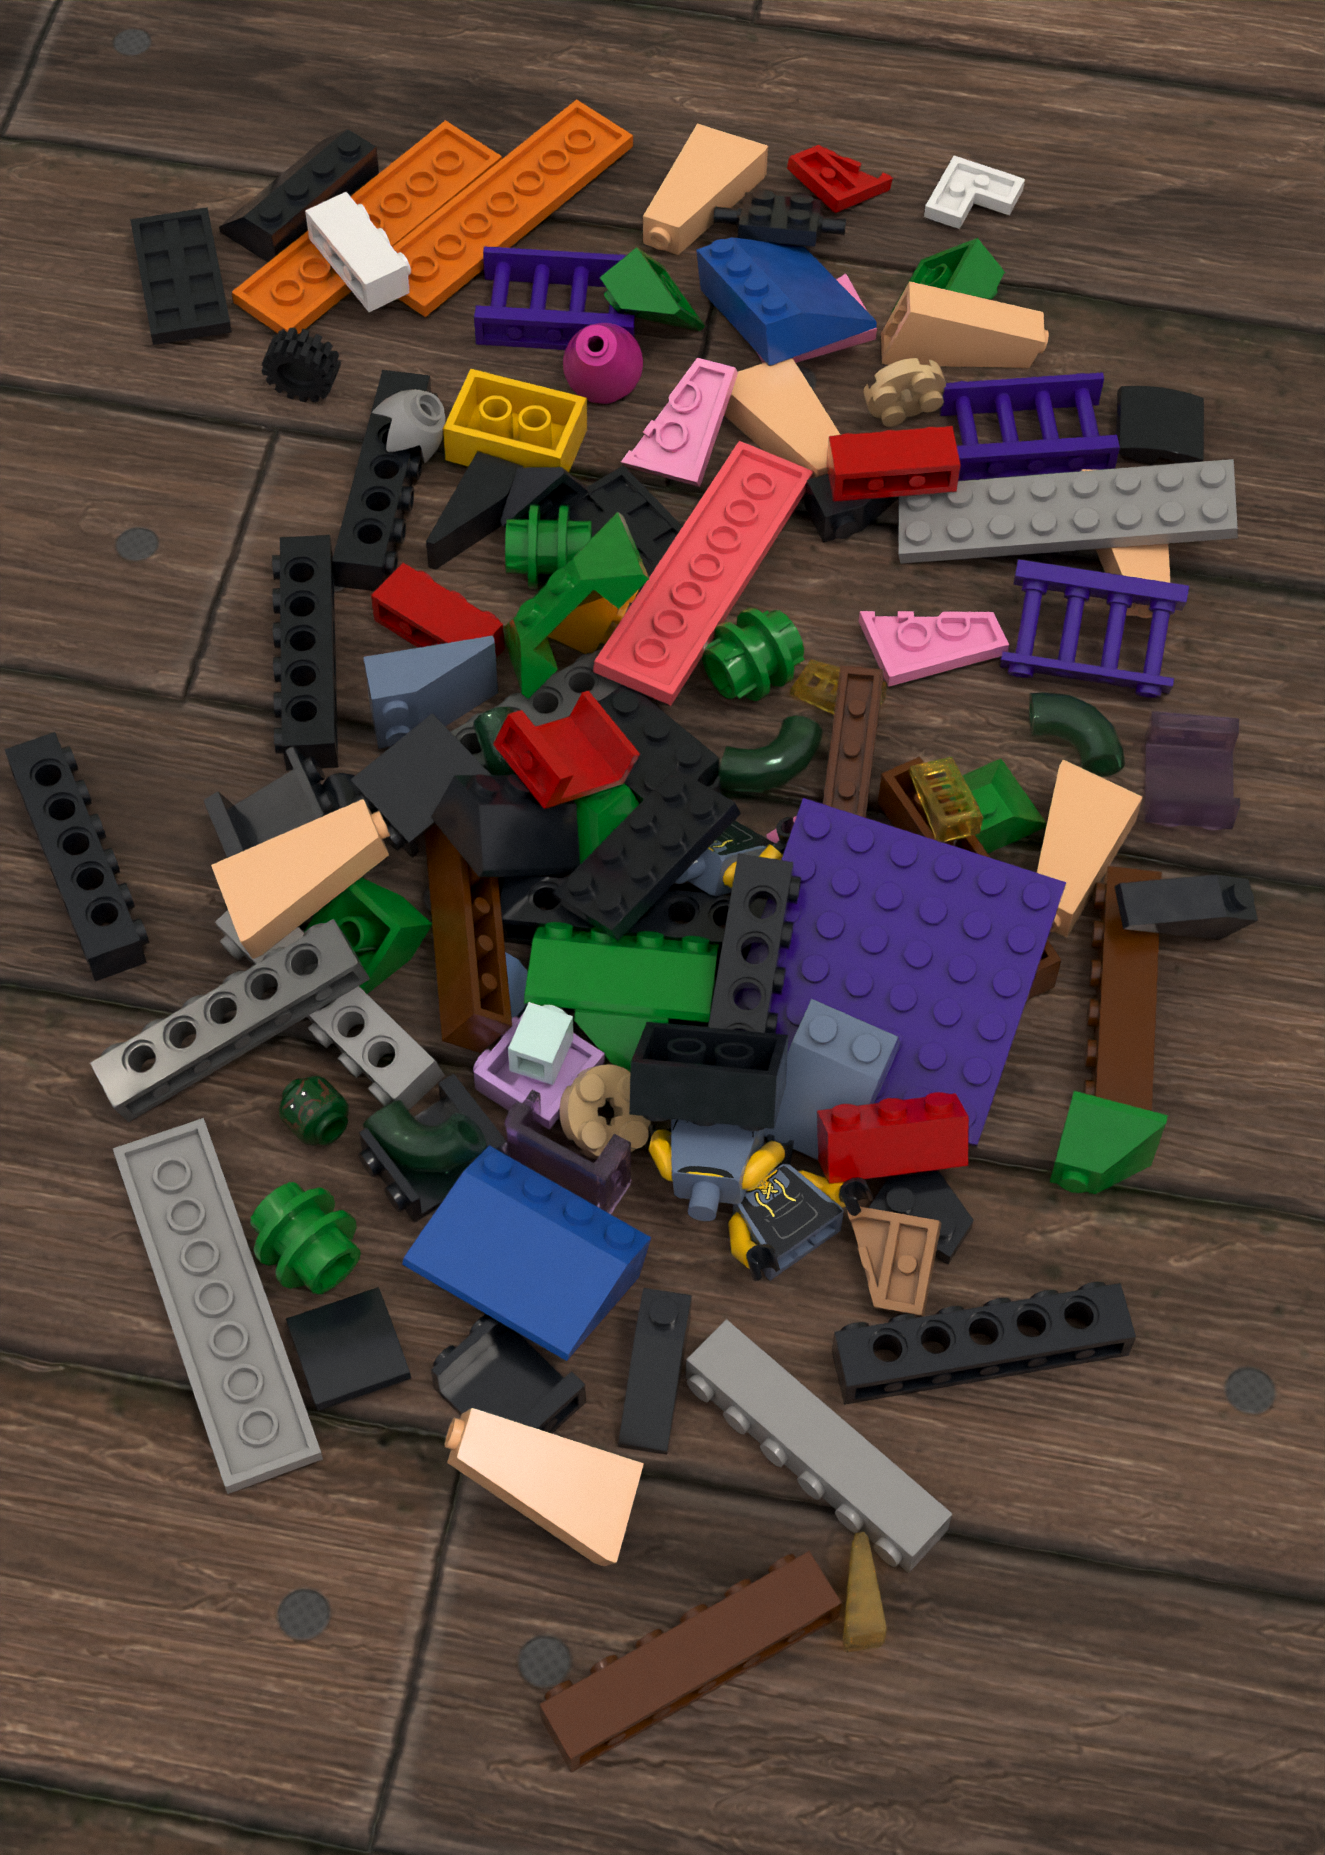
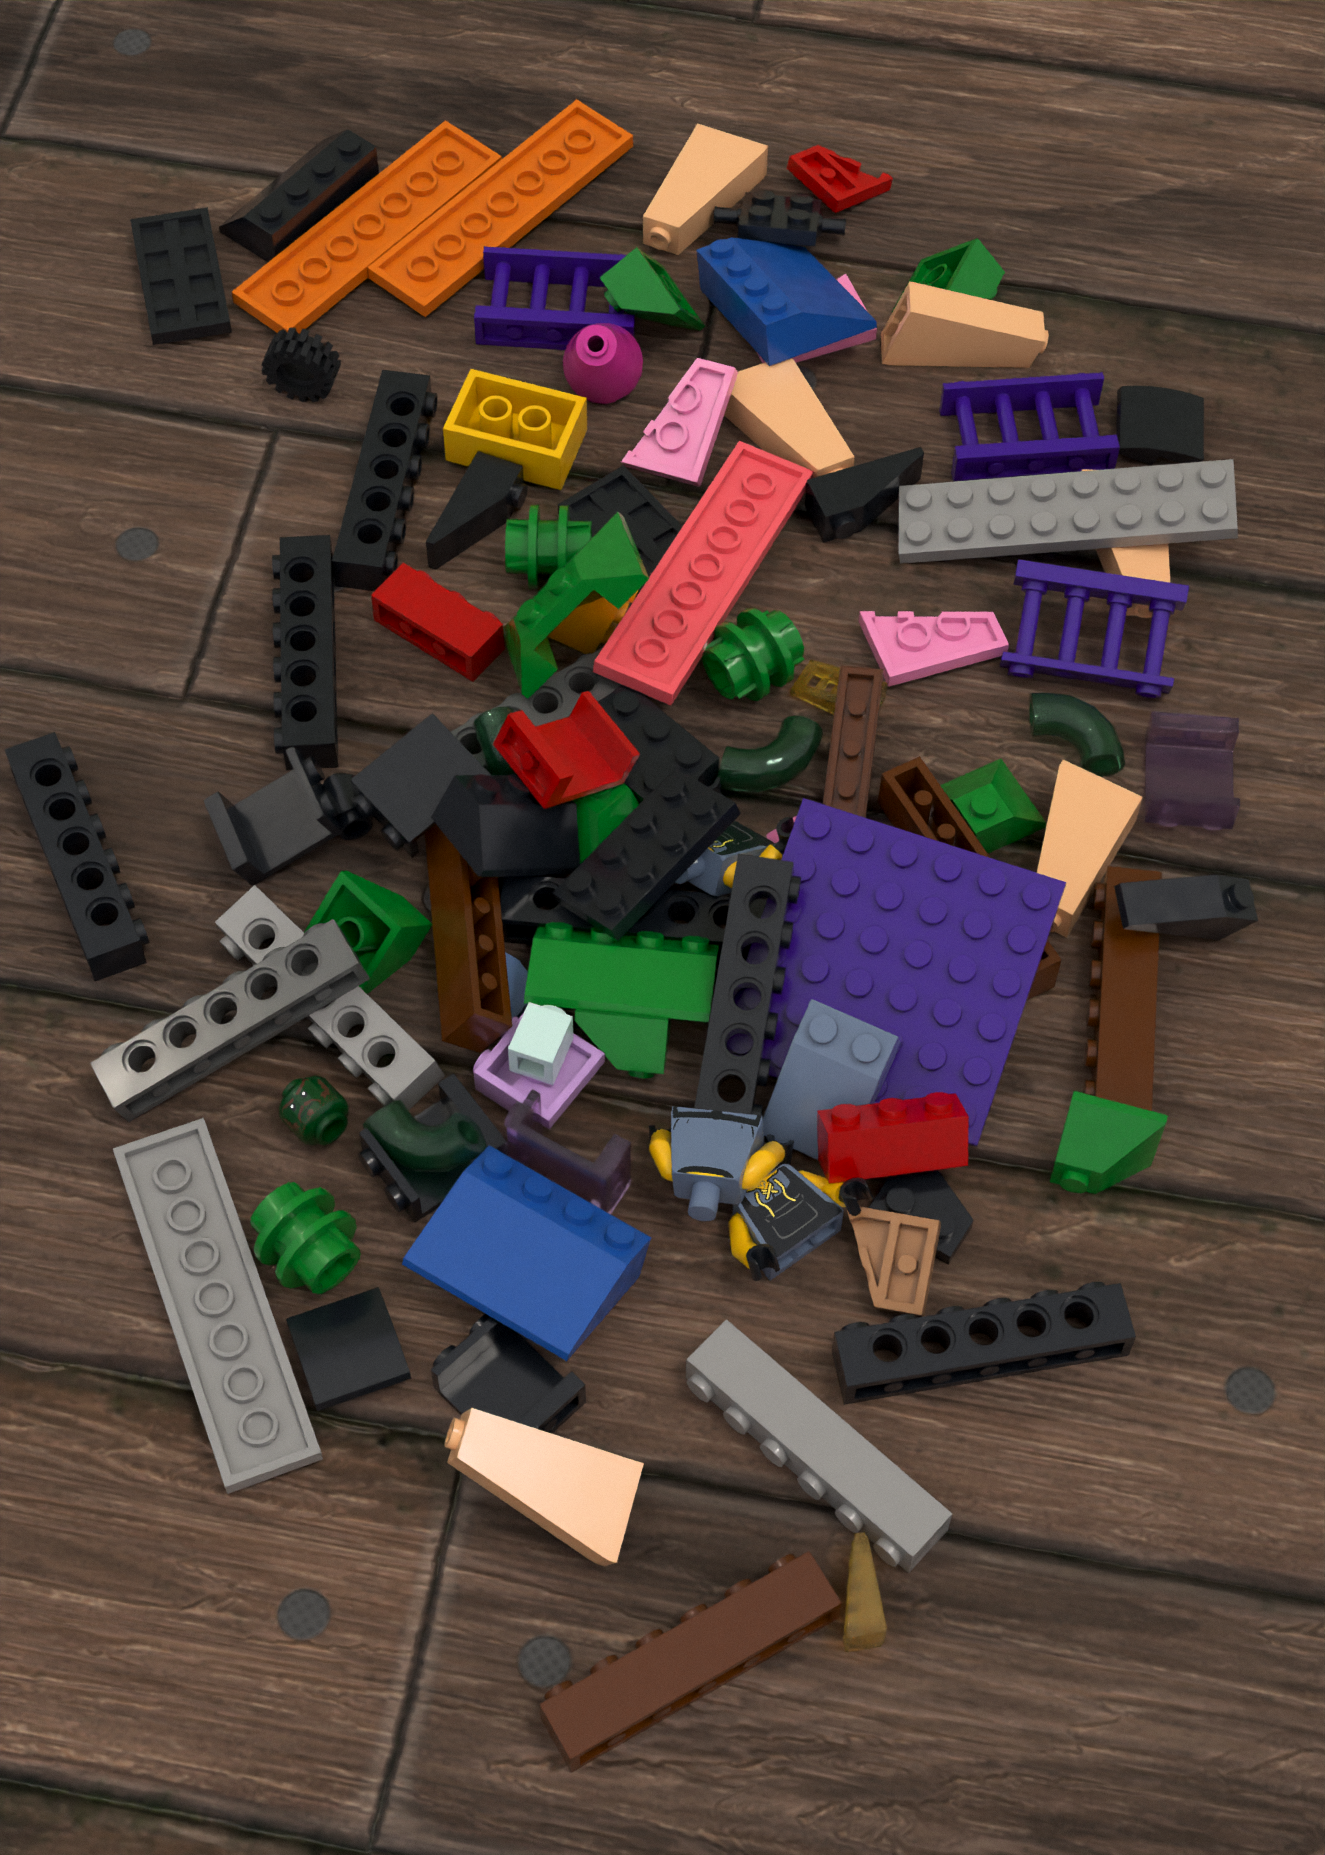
light nougat slope [211,799,390,959] -> none
white brick [305,192,411,312] -> none
sand blue slope [363,636,498,749] -> none
light grey piece [372,390,446,463] -> none
black slope [500,467,589,528] -> none
tan plate [559,1064,651,1160] -> none
black slope [618,1288,692,1455] -> none
black brick [629,1022,788,1131] -> none
red brick [826,426,961,502] -> none
tan plate [864,358,946,427] -> none
clear yellow slope [909,756,983,842] -> none
white plate [924,156,1025,229] -> none

